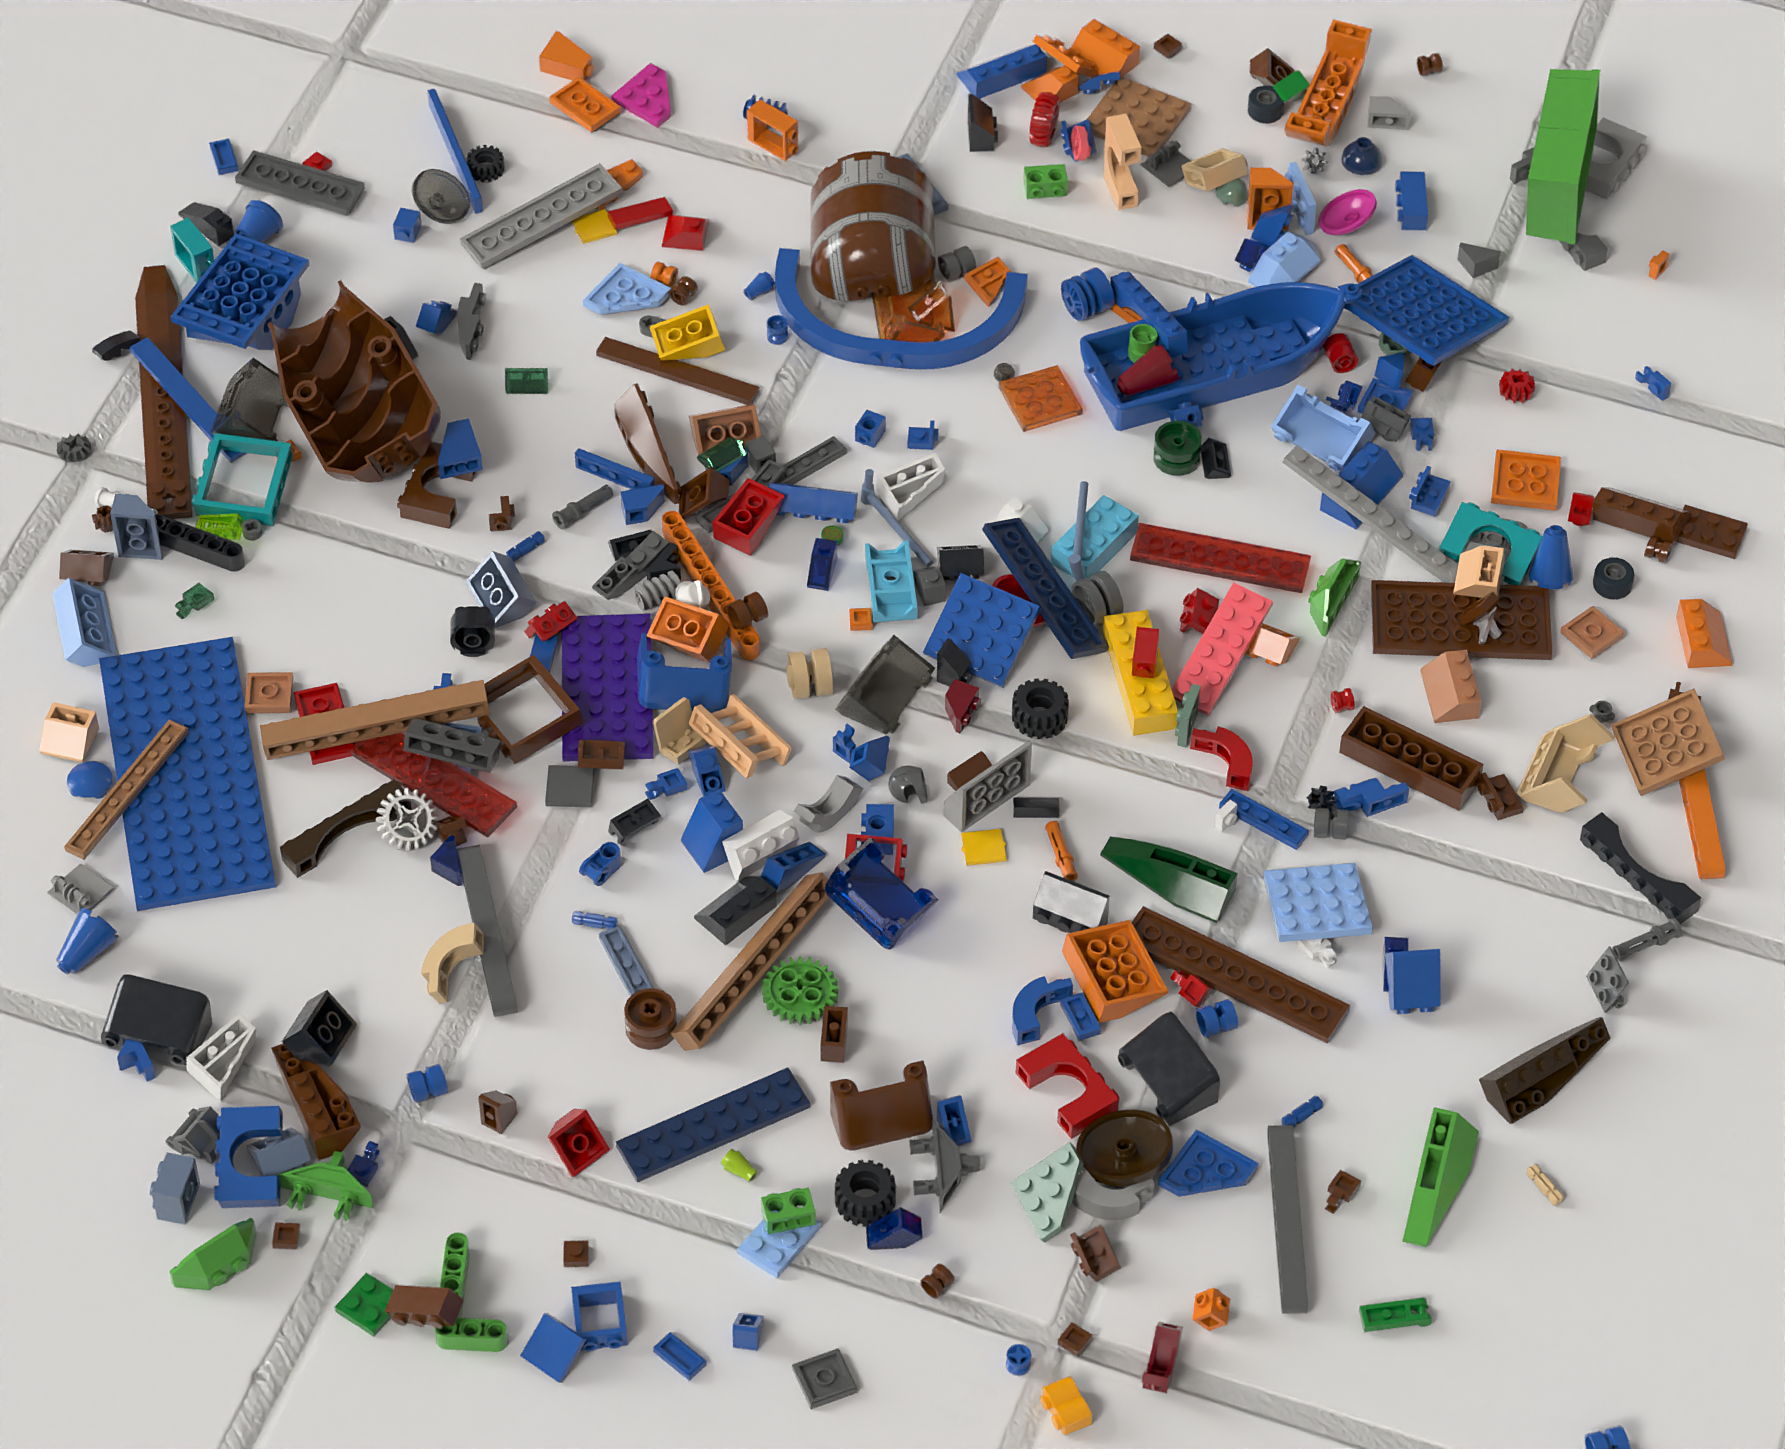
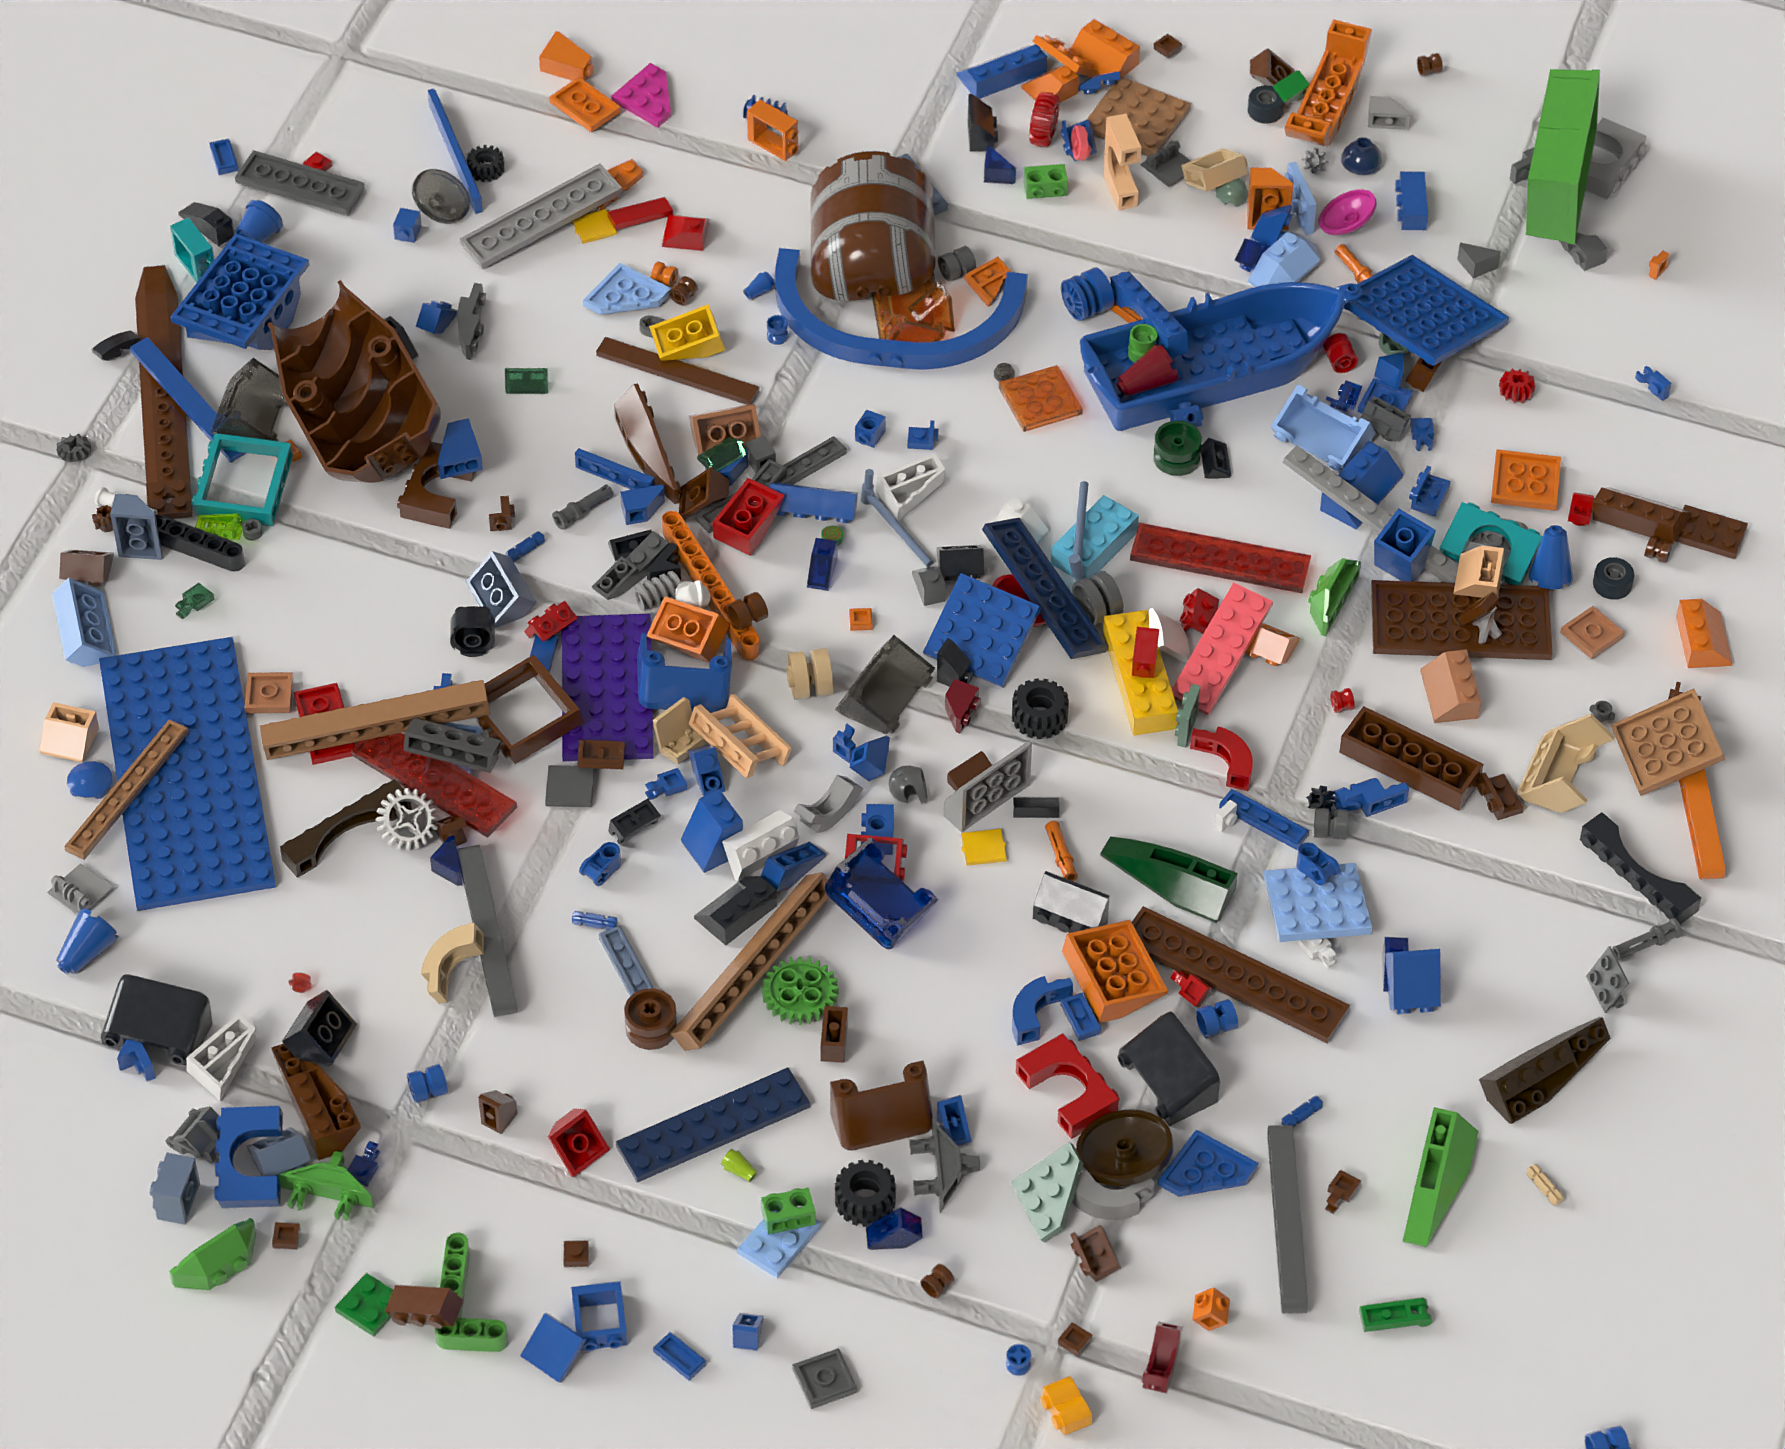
medium azure piece [865,541,917,622] -> none
none -> clear red plate [288,972,311,993]
none -> clear blue slope [984,146,1016,184]
none -> white slope [1149,608,1190,662]
none -> blue piece [1296,842,1340,885]
none -> blue slope [1374,508,1436,581]

